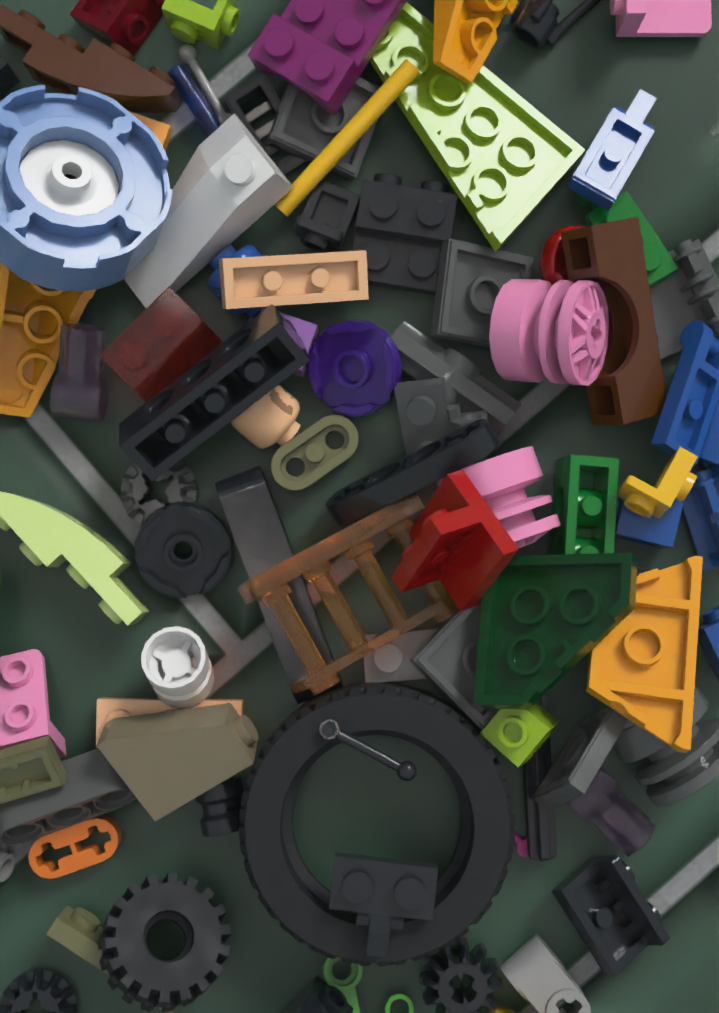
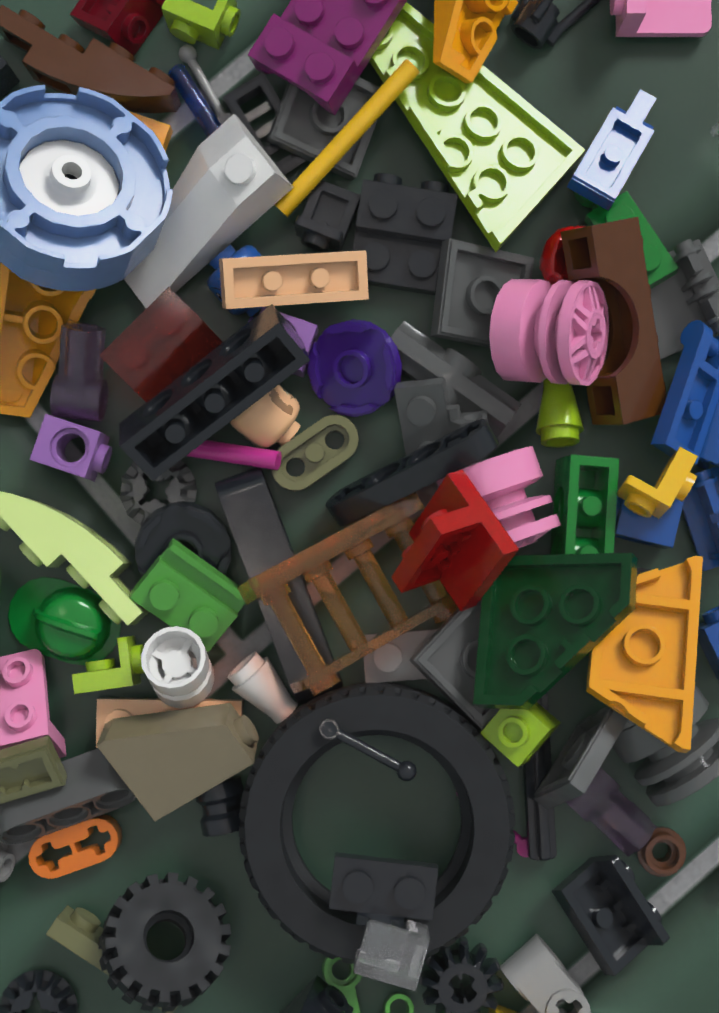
none -> green piece [8,577,121,666]
none -> medium lavender brick [29,414,112,482]
none -> lime bracket [72,636,145,694]
none -> bright green plate [130,538,251,652]
none -> dark pink bar [186,440,282,470]
none -> white cone [227,651,298,724]
none -> clear panel [354,920,430,991]
none -> lime cone [536,378,584,447]
none -> reddish brown plate [636,826,686,877]

